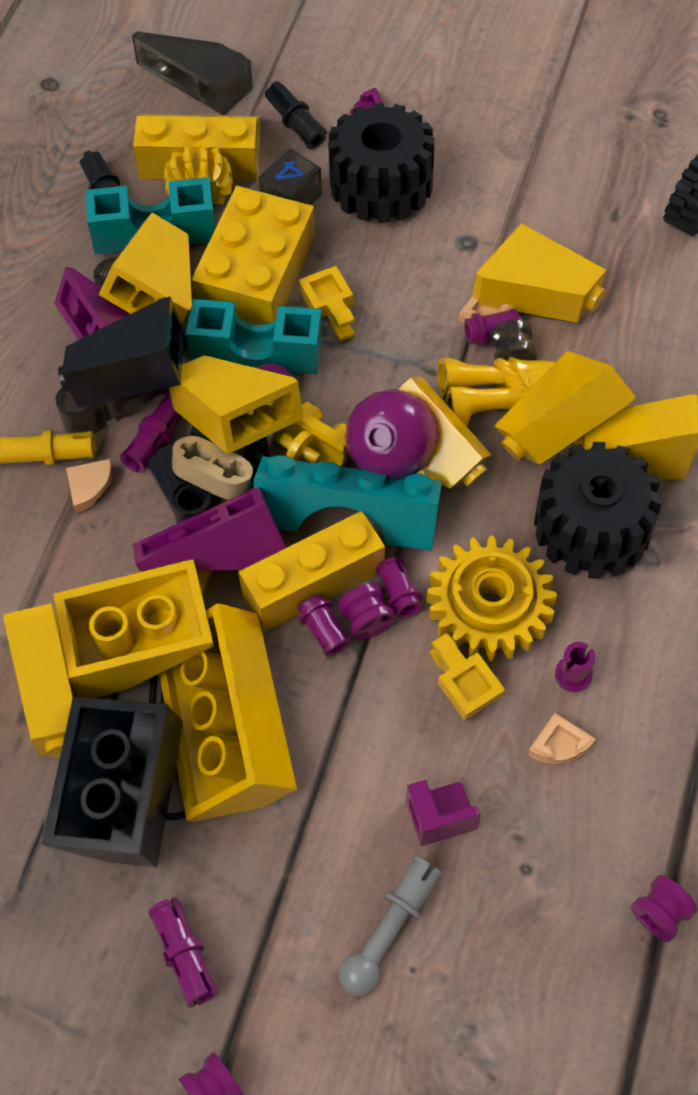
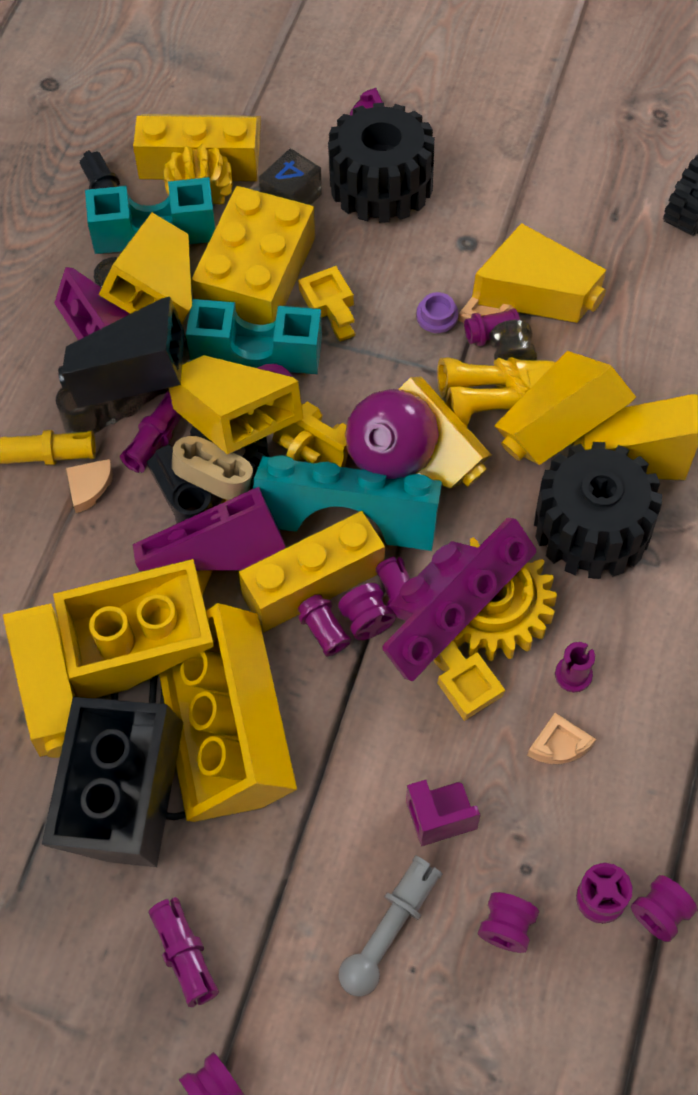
clear smoke slope [132,31,253,115] -> none
black axle [265,81,327,150] -> none
none -> magenta bracket [382,518,536,681]
none -> medium lavender plate [416,292,458,333]
none -> magenta wheel [478,892,539,953]
none -> magenta wheel [576,863,633,924]

